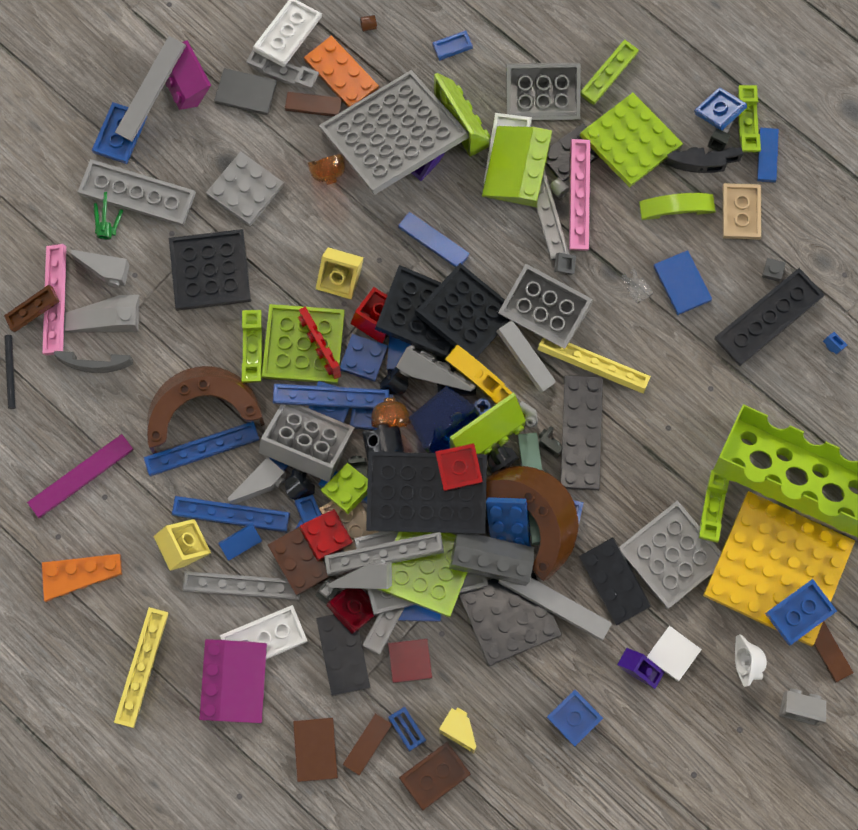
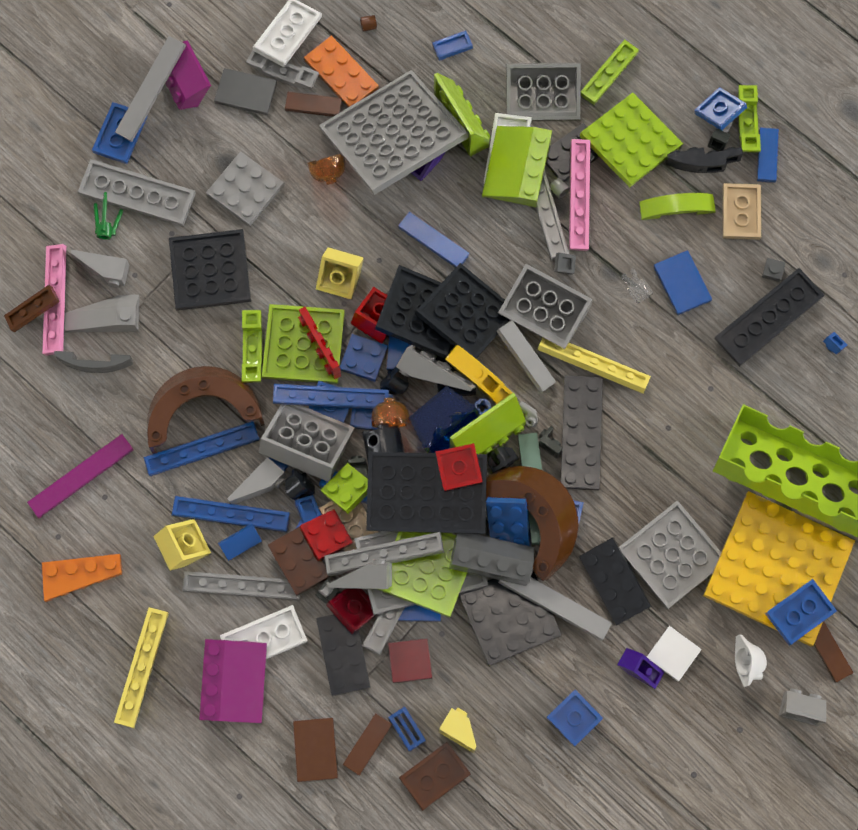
black bar [4,335,16,409] -> none
lime slope [699,470,729,543] -> none

